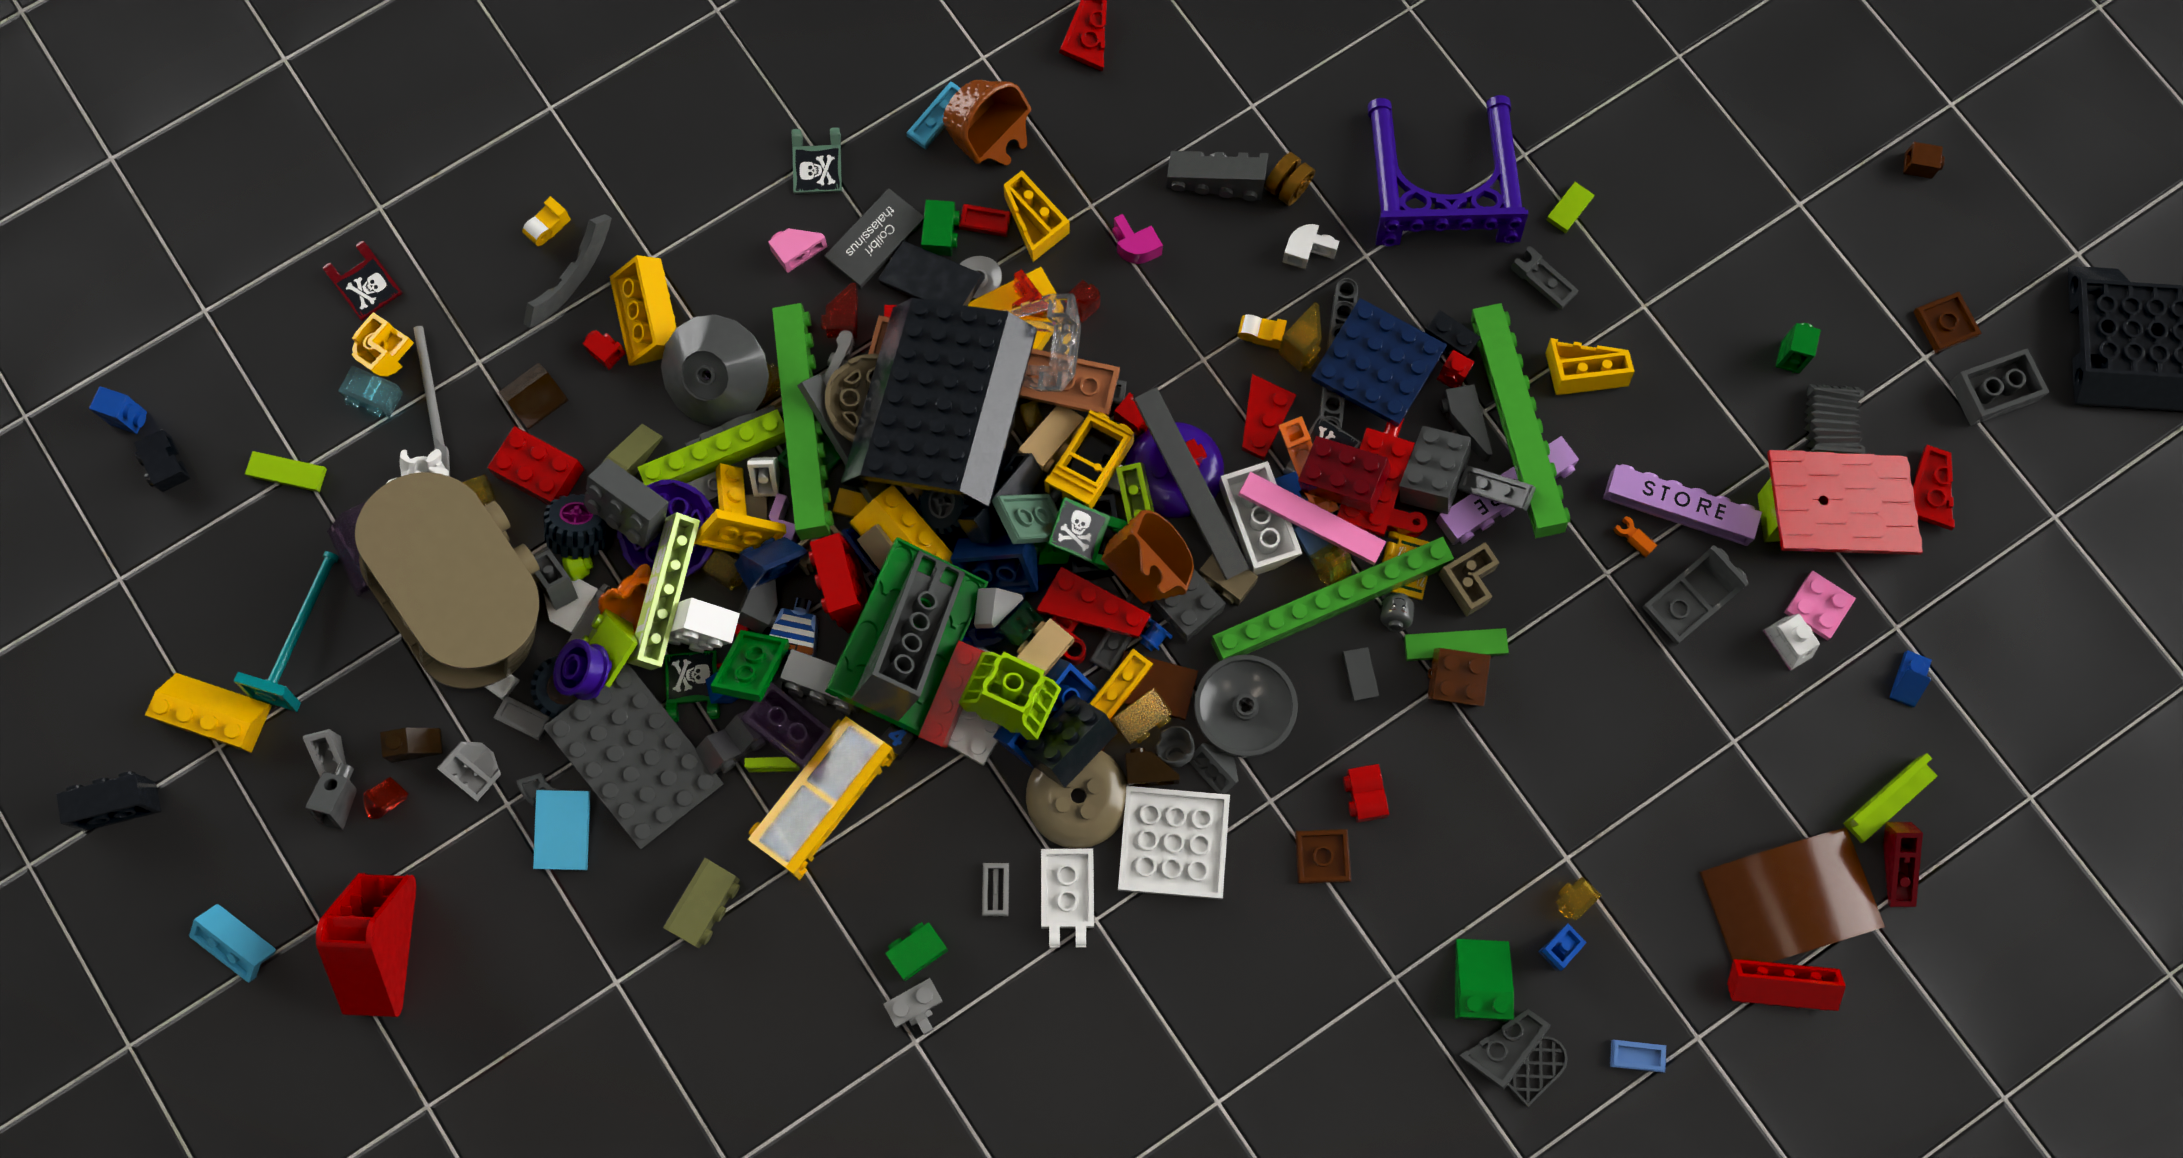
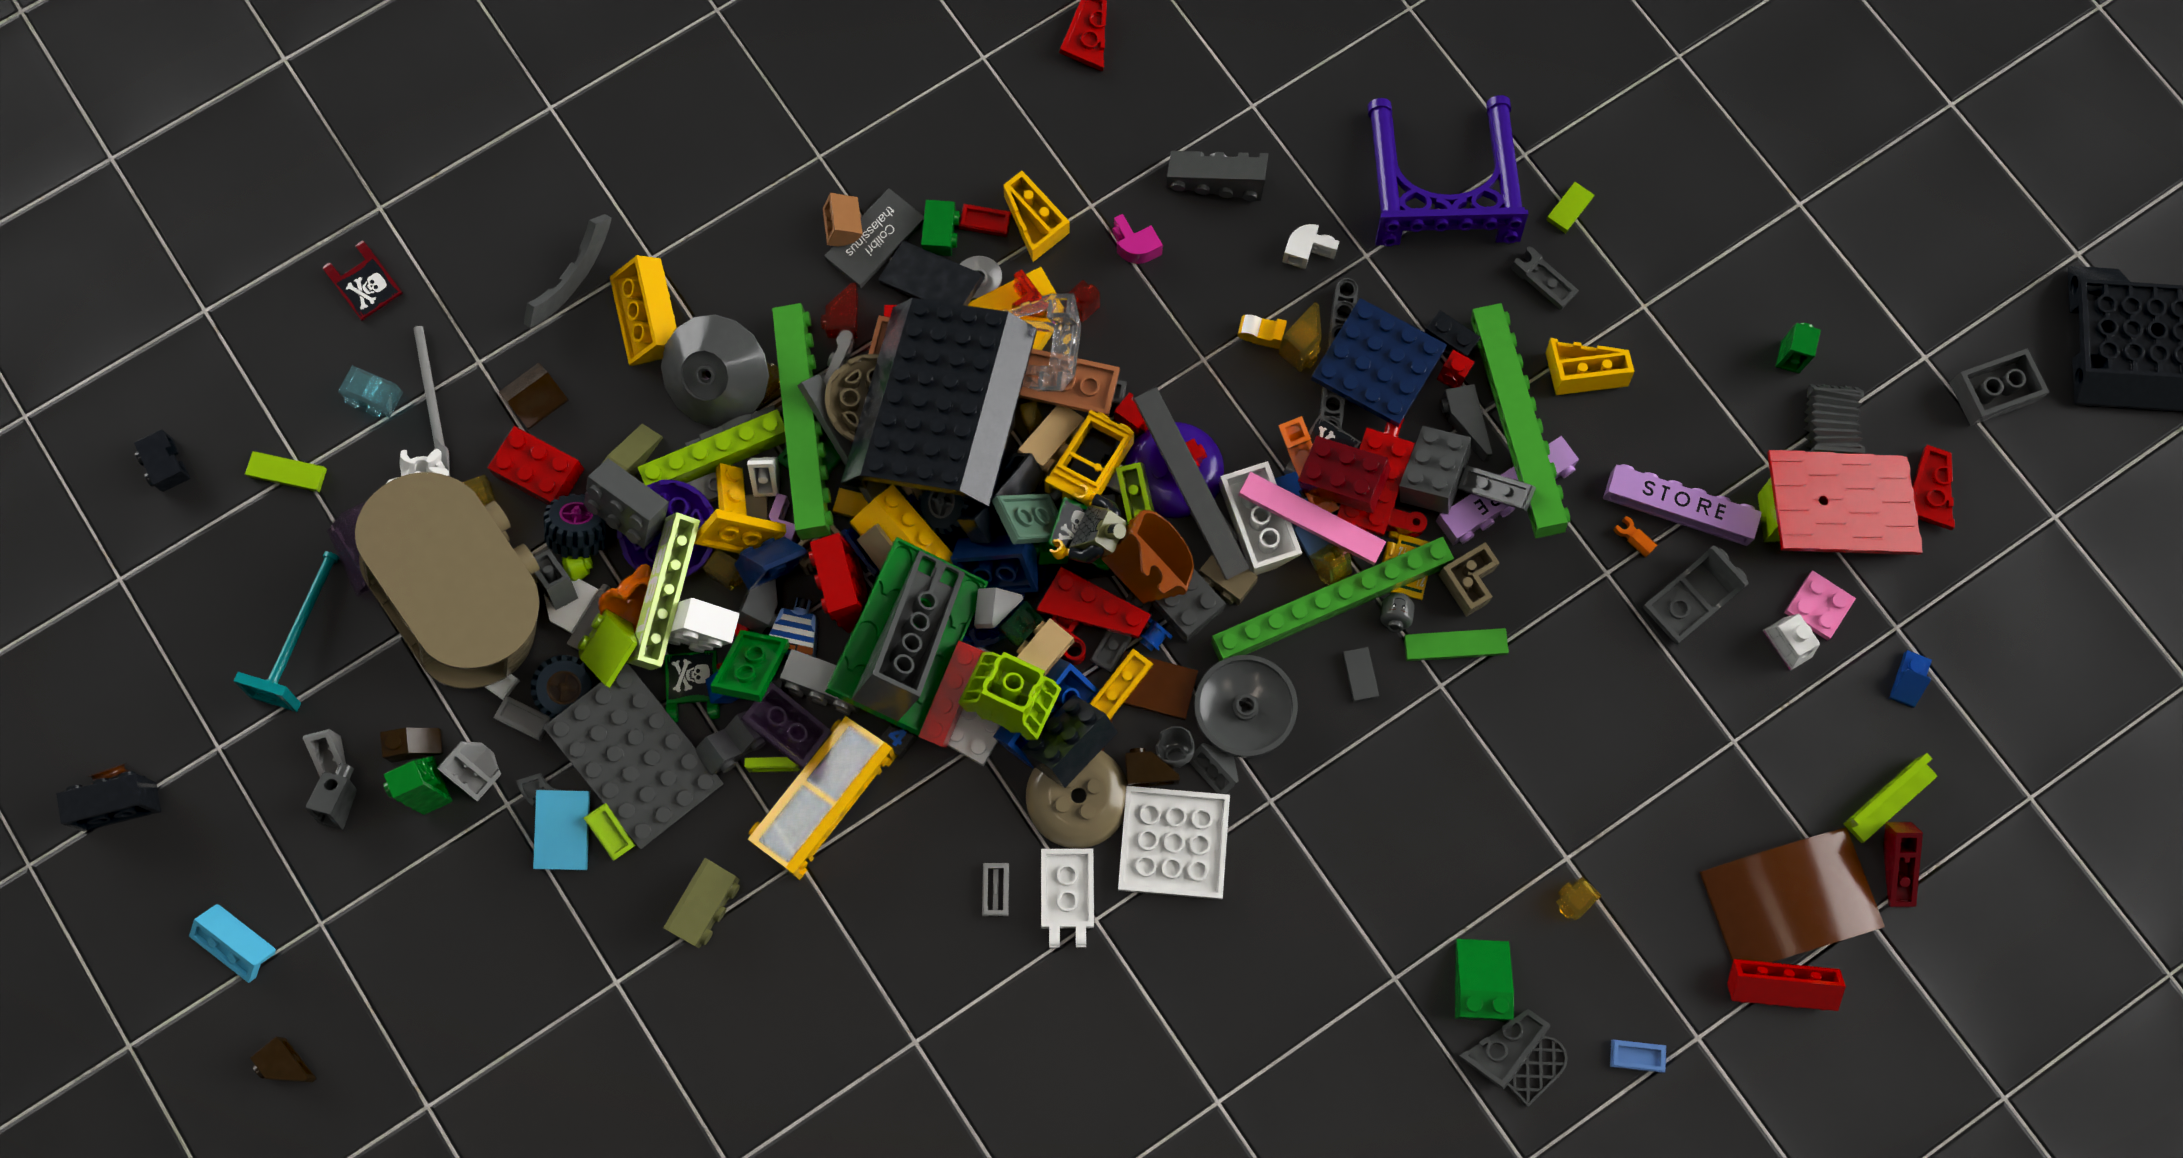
blue brick [89,386,147,434] -> none
yellow slope [145,673,272,753] -> none
red brick [316,873,416,1017] -> none
yellow brick [351,312,414,376] -> none
clear red tile [364,777,408,819] -> none
yellow leg [522,196,571,246] -> none
dark purple wheel [553,639,612,700] -> none
red brick [583,330,626,370] -> none
bright pink slope [768,228,828,273] -> none
flag [791,128,842,194] -> none
light grey hinge [883,978,943,1035] -> none
green brick [885,922,948,981] -> none
medium azure tile [906,81,960,150] -> none
dark orange piece [943,80,1032,165] -> none
clear yellow brick [1112,687,1173,744] -> none
red wing [1242,374,1296,461] -> none
pearl gold wheel [1264,152,1316,206] -> none
reddish brown tile [1295,829,1351,884] -> none
red brick [1343,764,1389,823] -> none
reddish brown brick [1427,648,1491,706] -> none
blue slope [1538,923,1587,971] -> none
reddish brown brick [1903,142,1945,179] -> none
reddish brown tile [1913,292,1982,354] -> none
none -> reddish brown piece [87,763,129,784]
none -> dark brown slope [250,1036,317,1082]
none -> green wedge [383,756,453,815]
none -> lime tile [583,803,635,861]
none -> medium nougat brick [823,193,863,246]
none -> torso [1049,484,1127,564]

